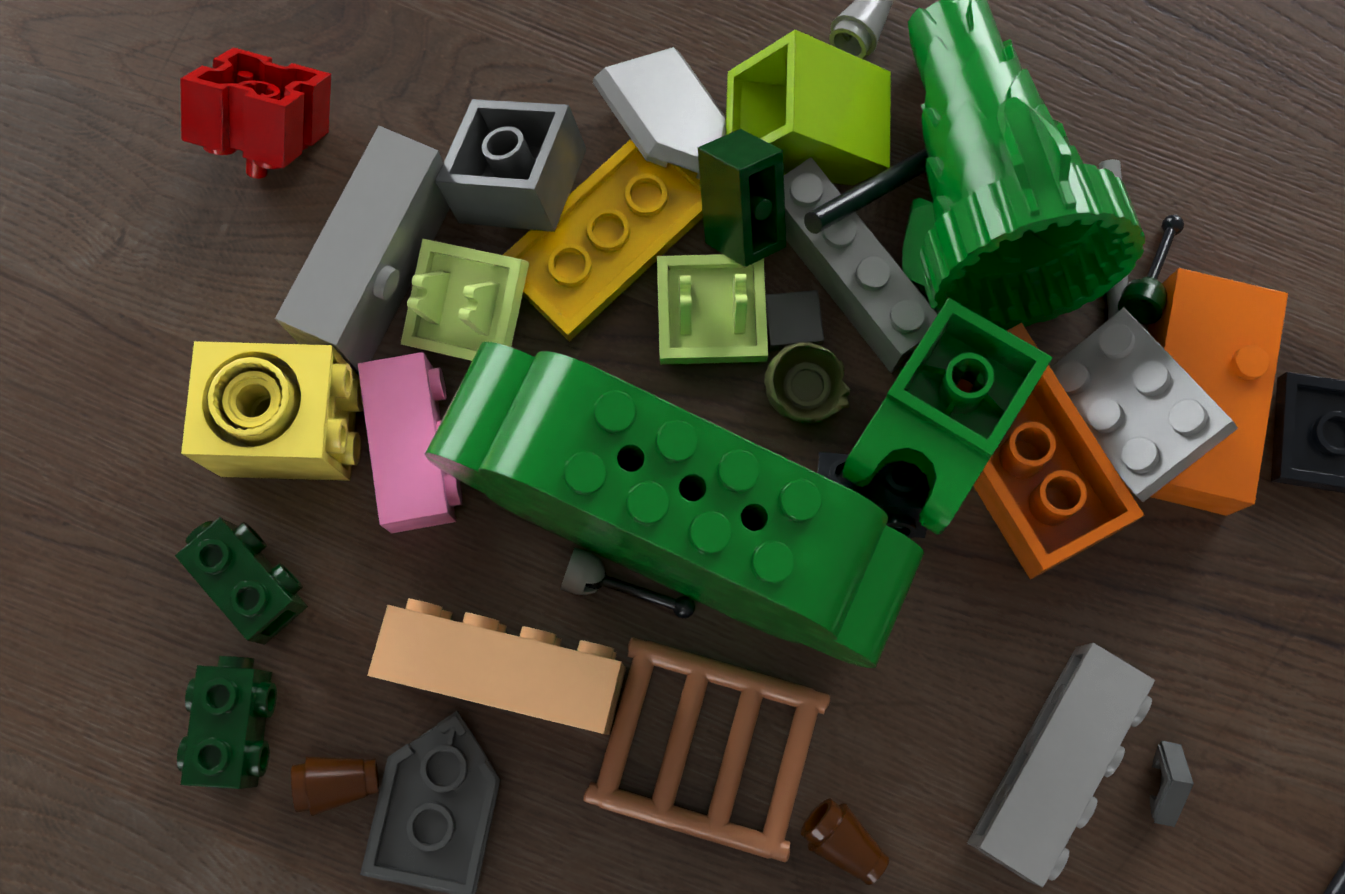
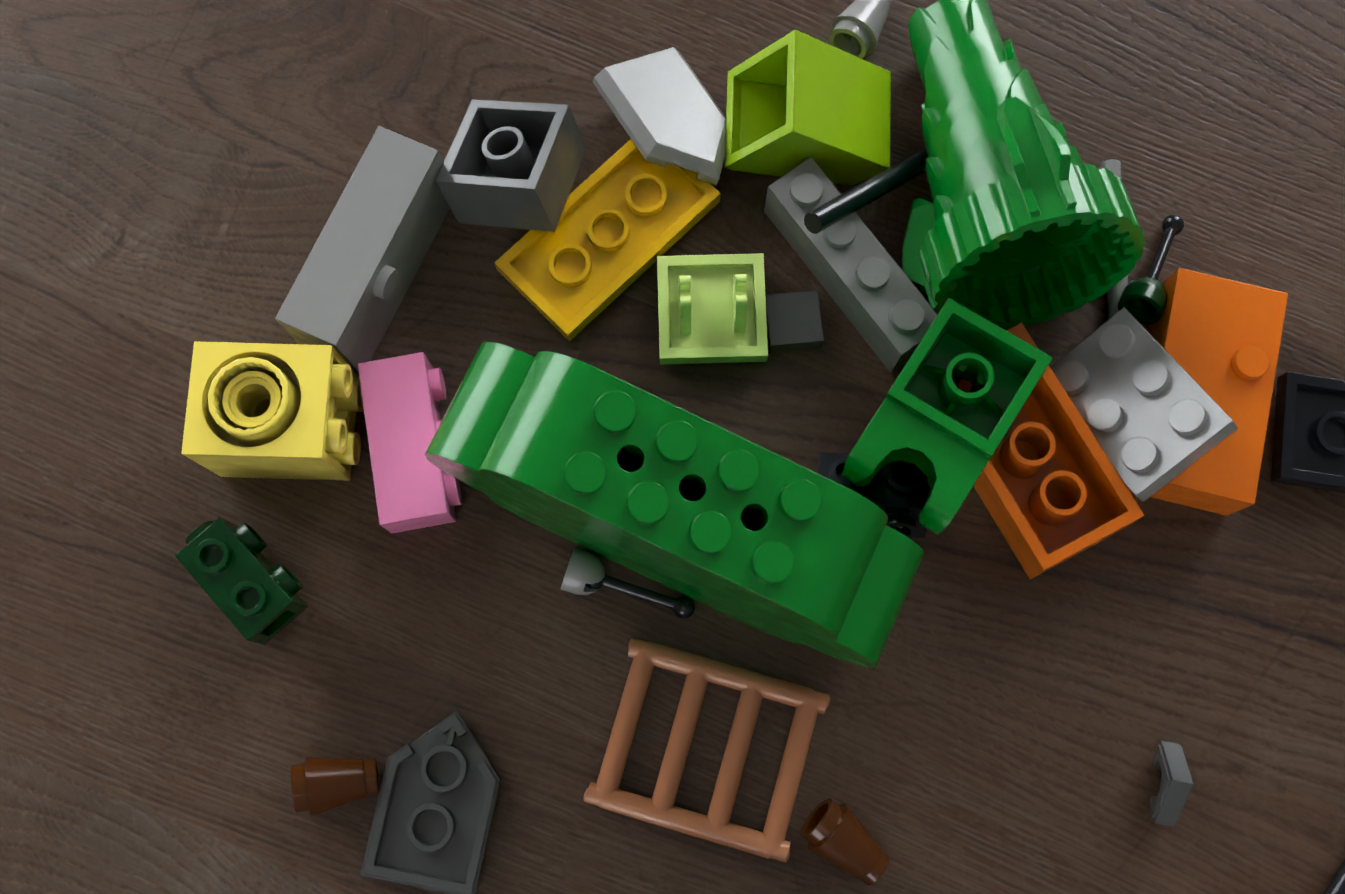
dark green brick [177,656,277,789] -> none
red brick [180,47,331,179] -> none
light nougat brick [367,598,626,735] -> none
yellowish green plate [401,238,529,361] -> none
dark green brick [697,129,786,267] -> none
olive hair [764,342,850,424] -> none
light grey brick [967,643,1155,888] -> none

